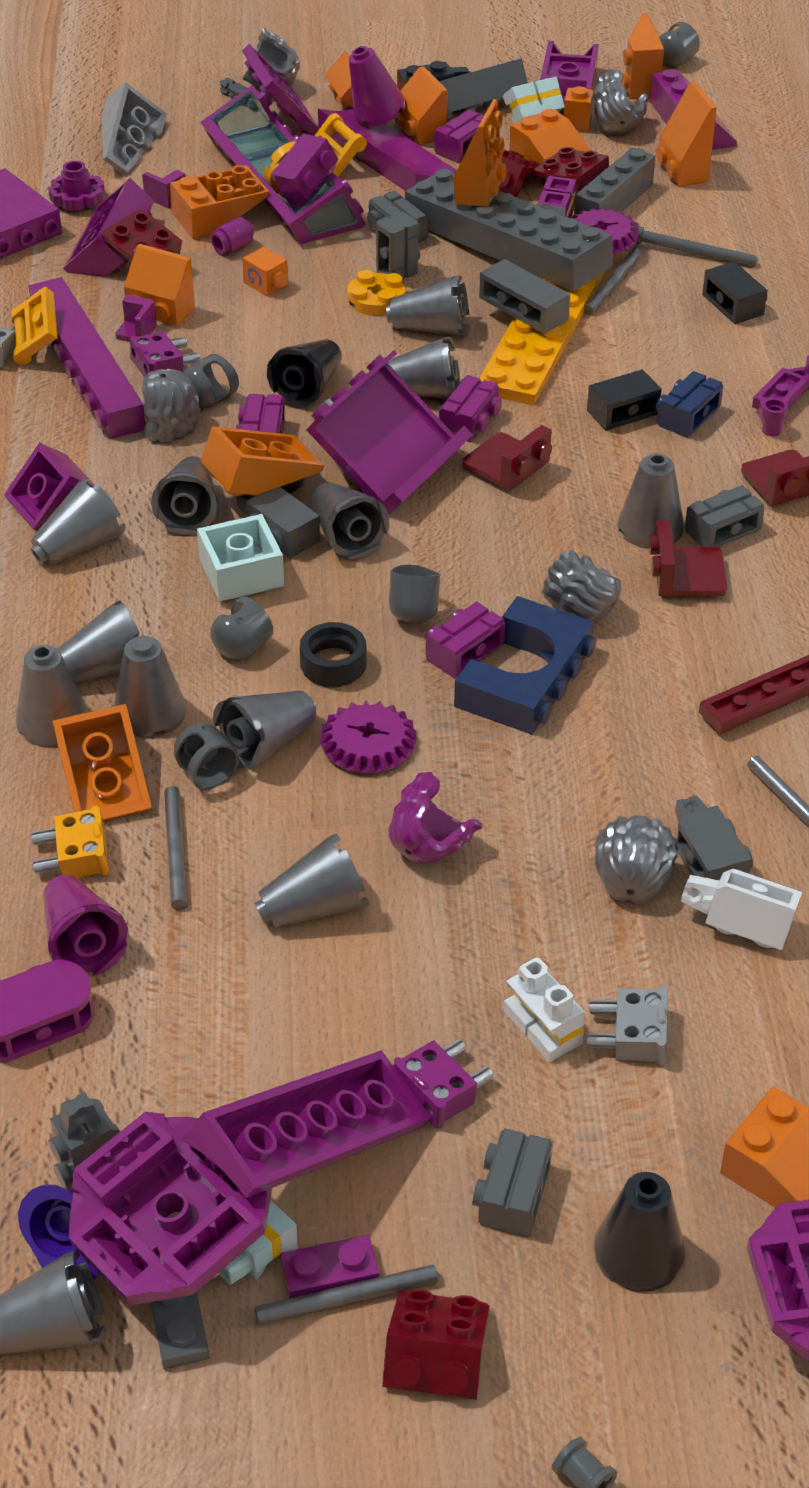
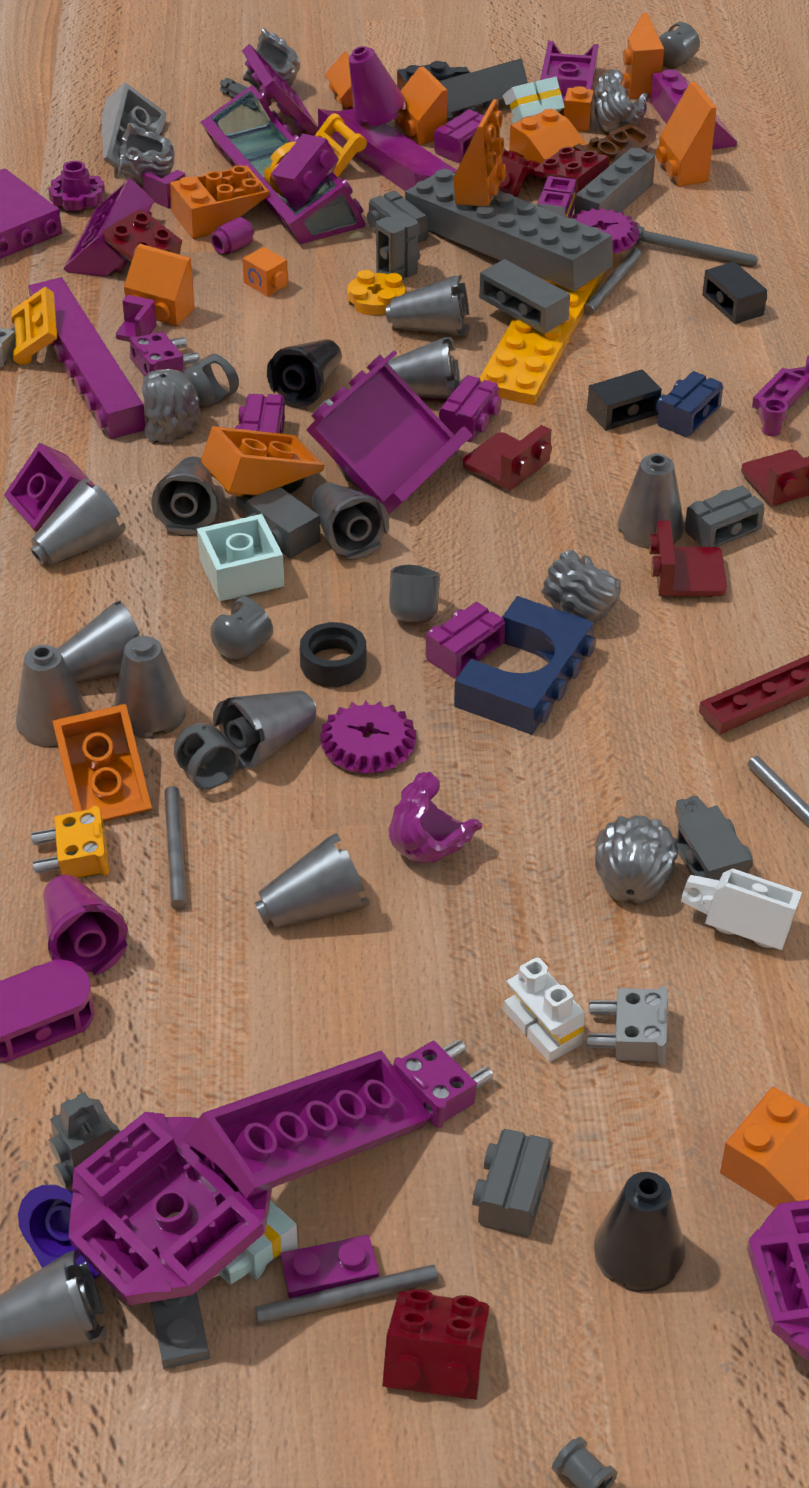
none -> flat silver hair [118,123,175,184]
none -> reddish brown wing [573,123,653,165]

